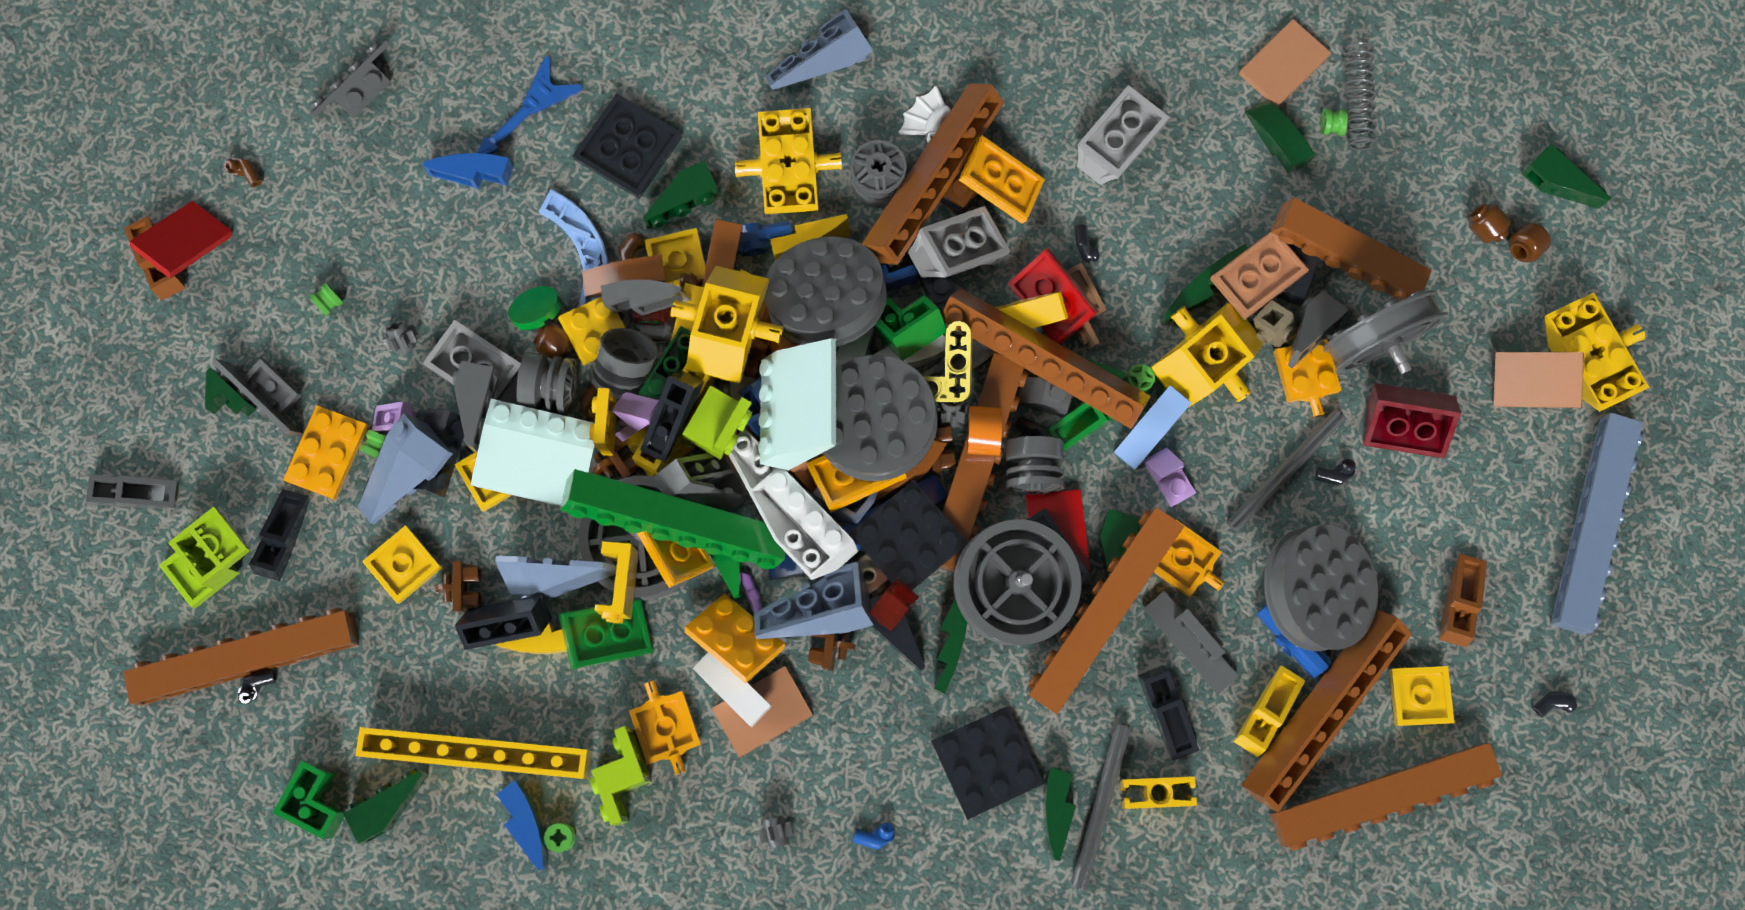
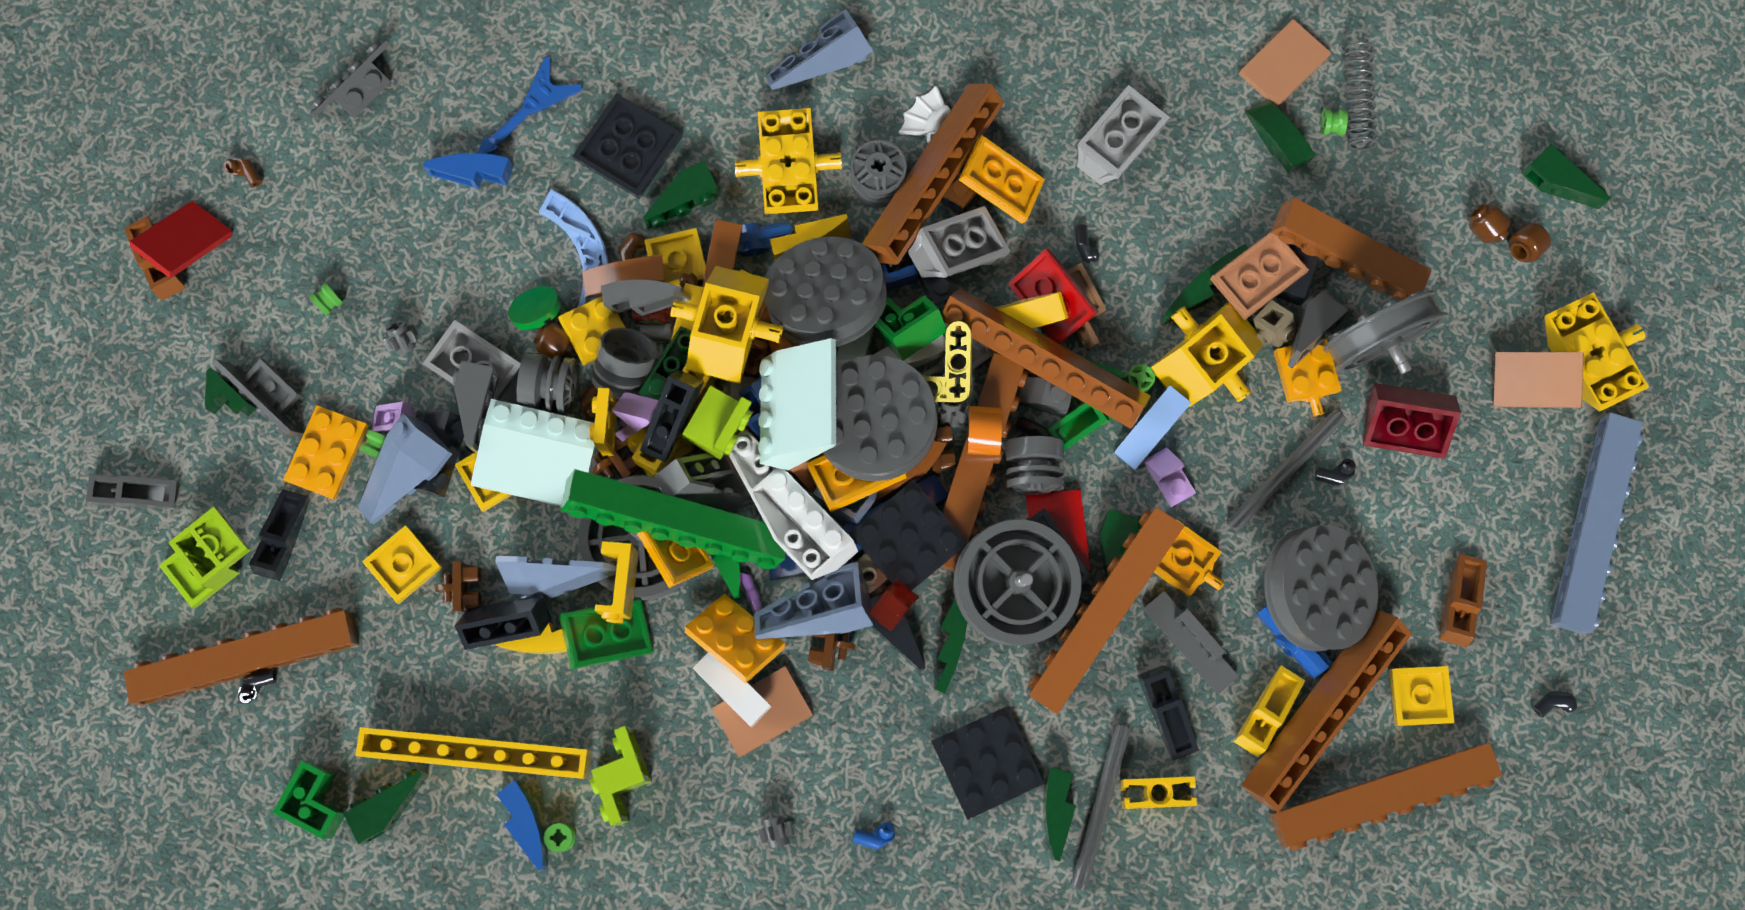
light orange plate [629,680,702,775] -> none

